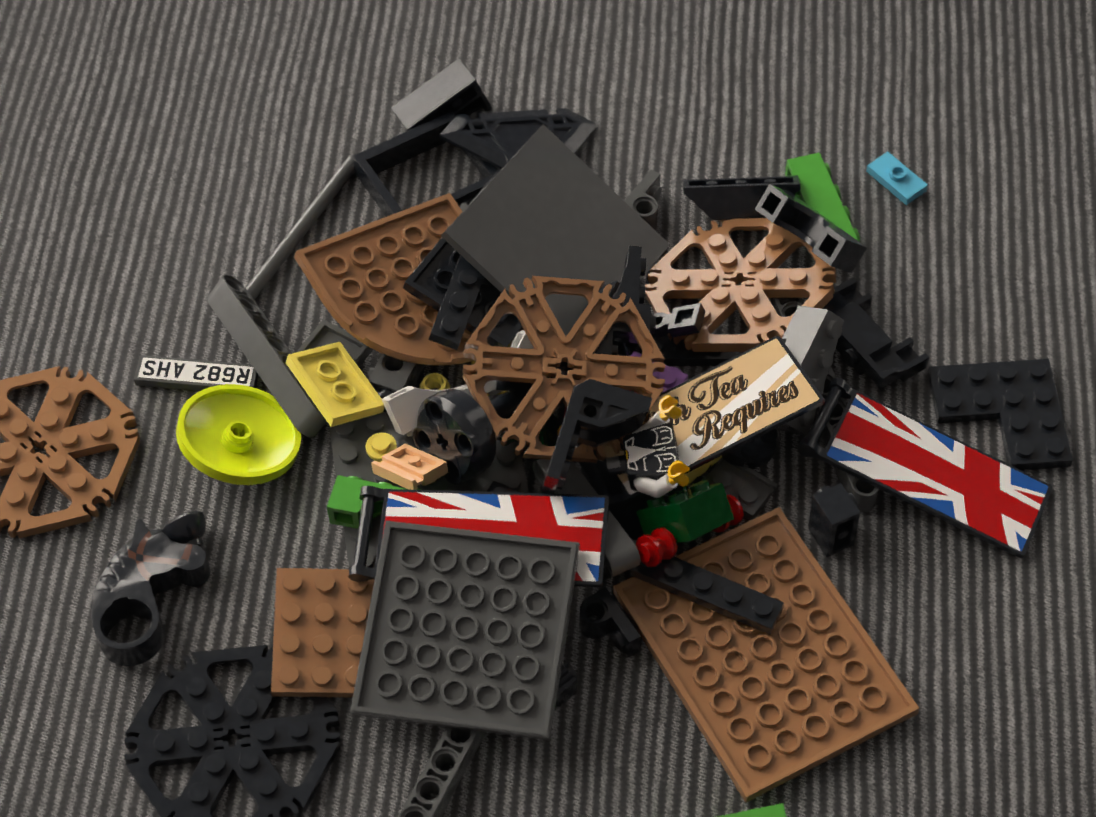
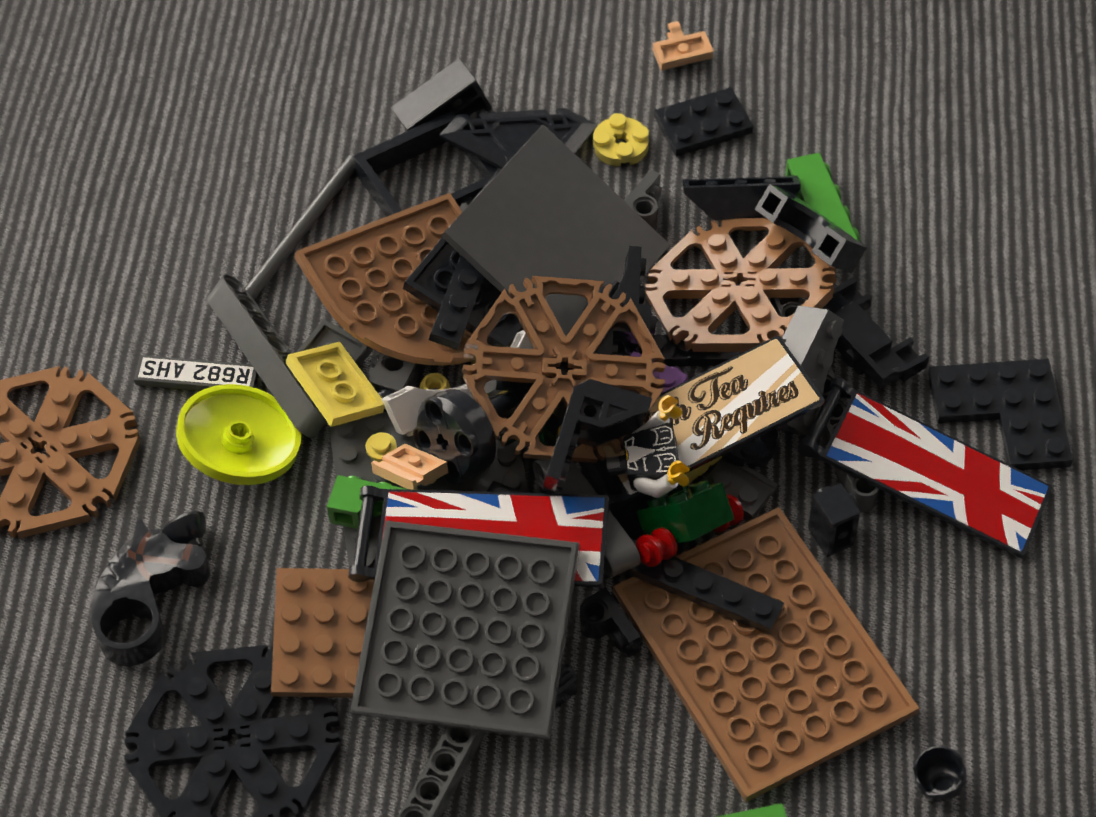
black plate [652,303,706,338] -> none
medium azure plate [866,151,928,205] -> none
none -> light yellow plate [593,113,649,166]
none -> light nougat plate [653,21,714,71]
none -> black plate [654,87,754,157]
none -> black hair [913,746,967,802]

